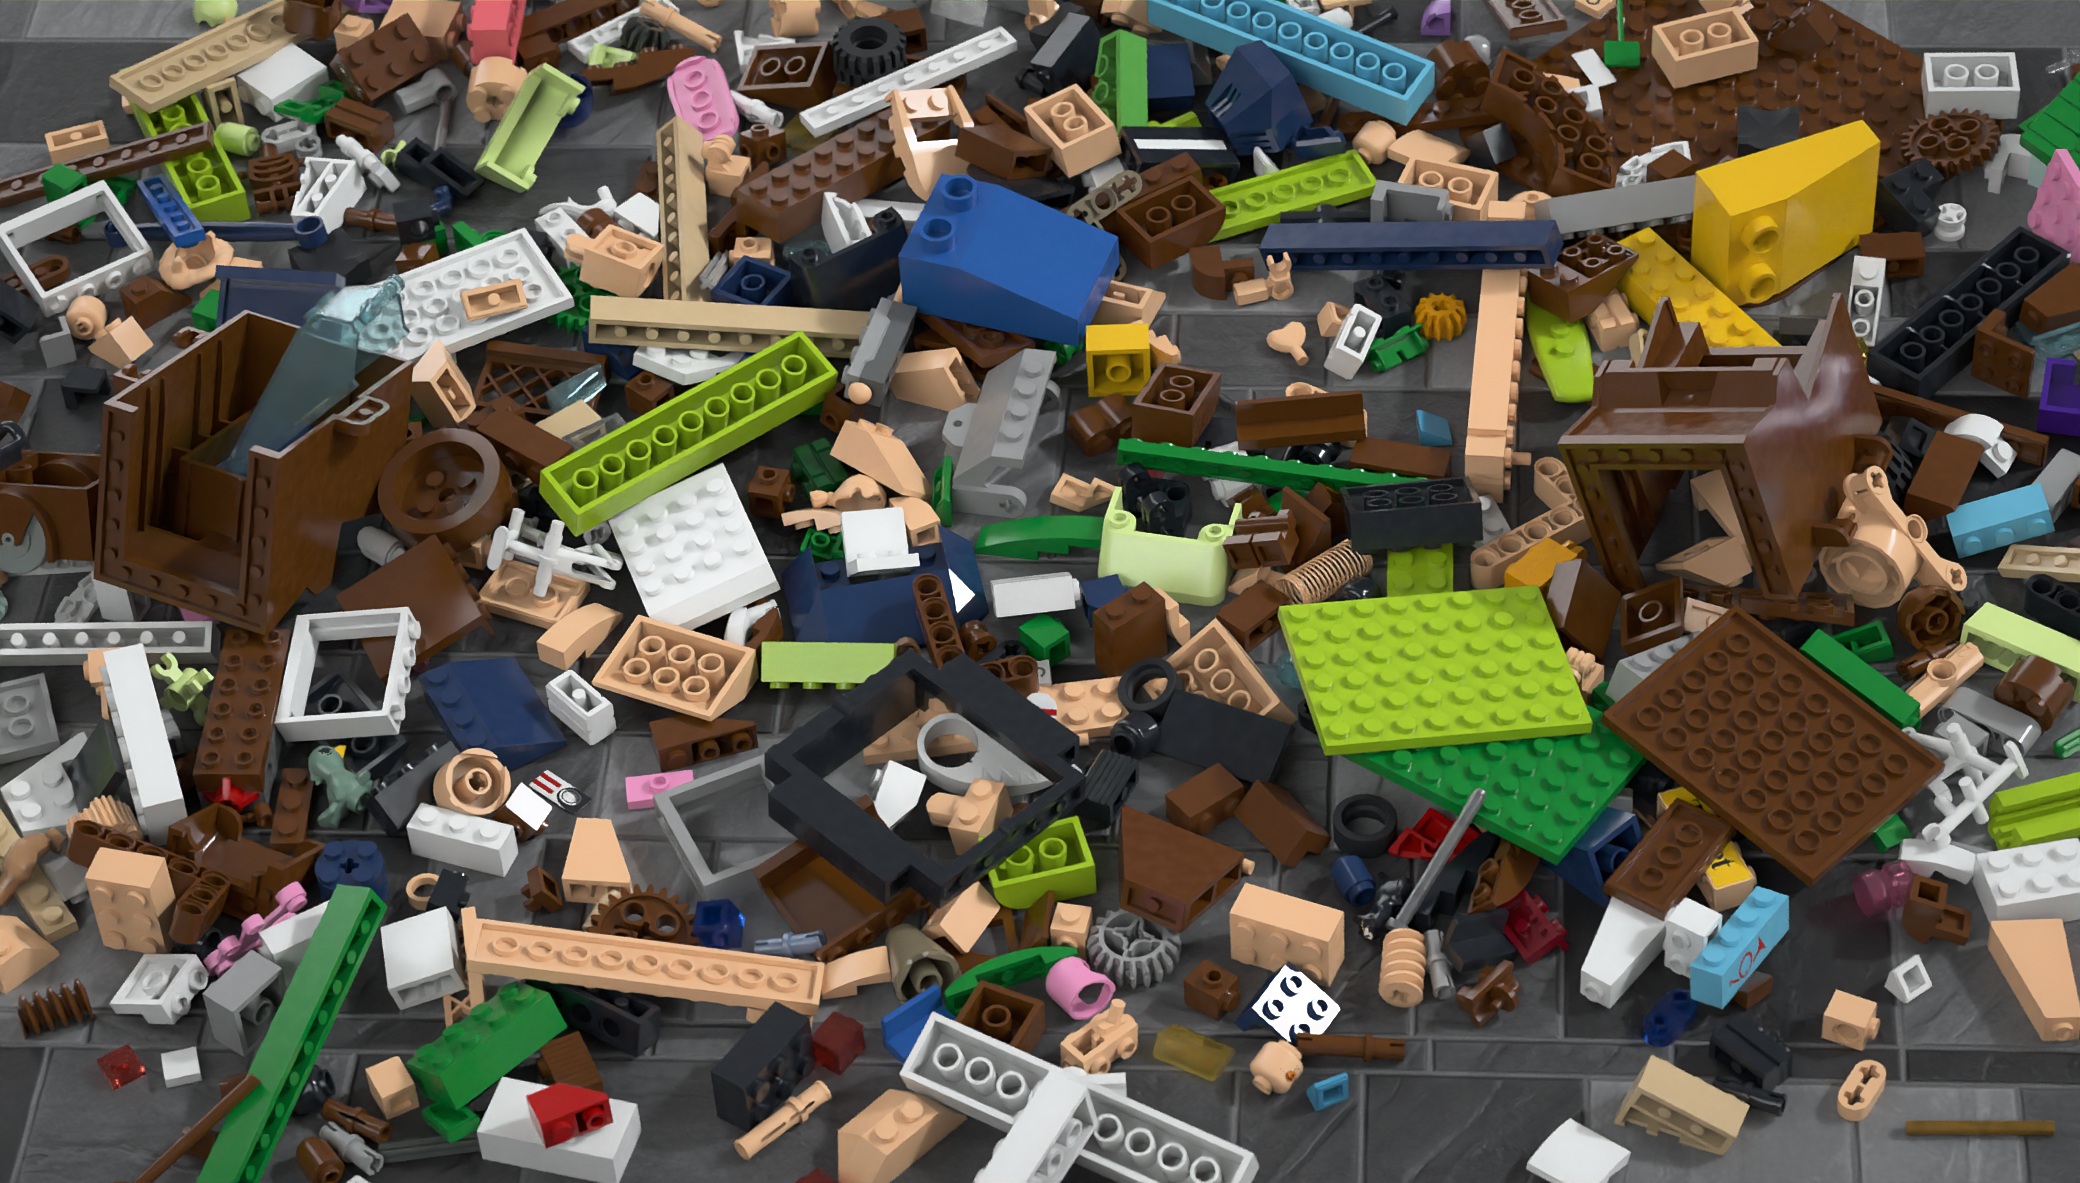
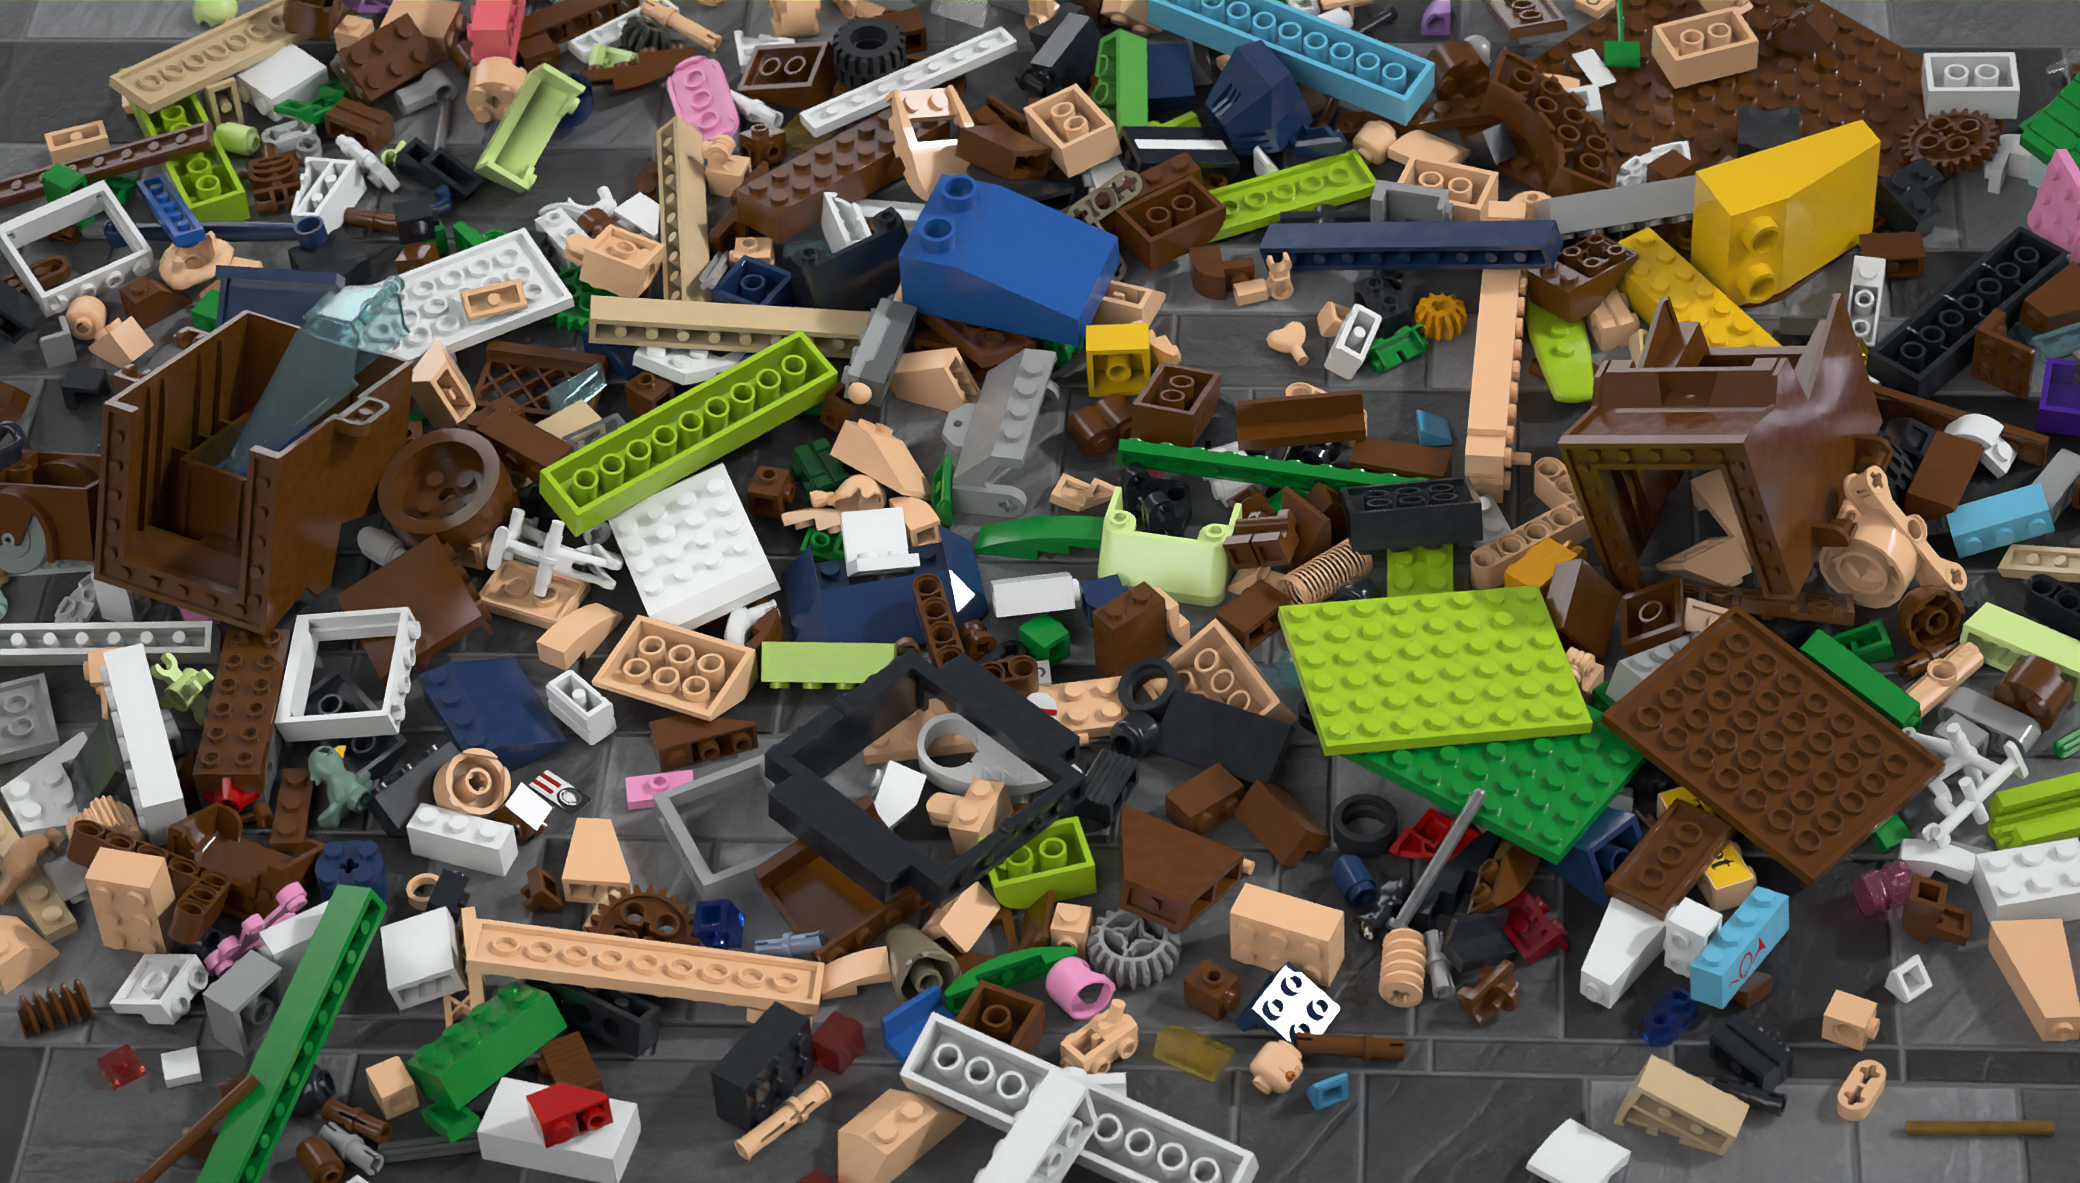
white wheel [1934,203,1967,242] -> none

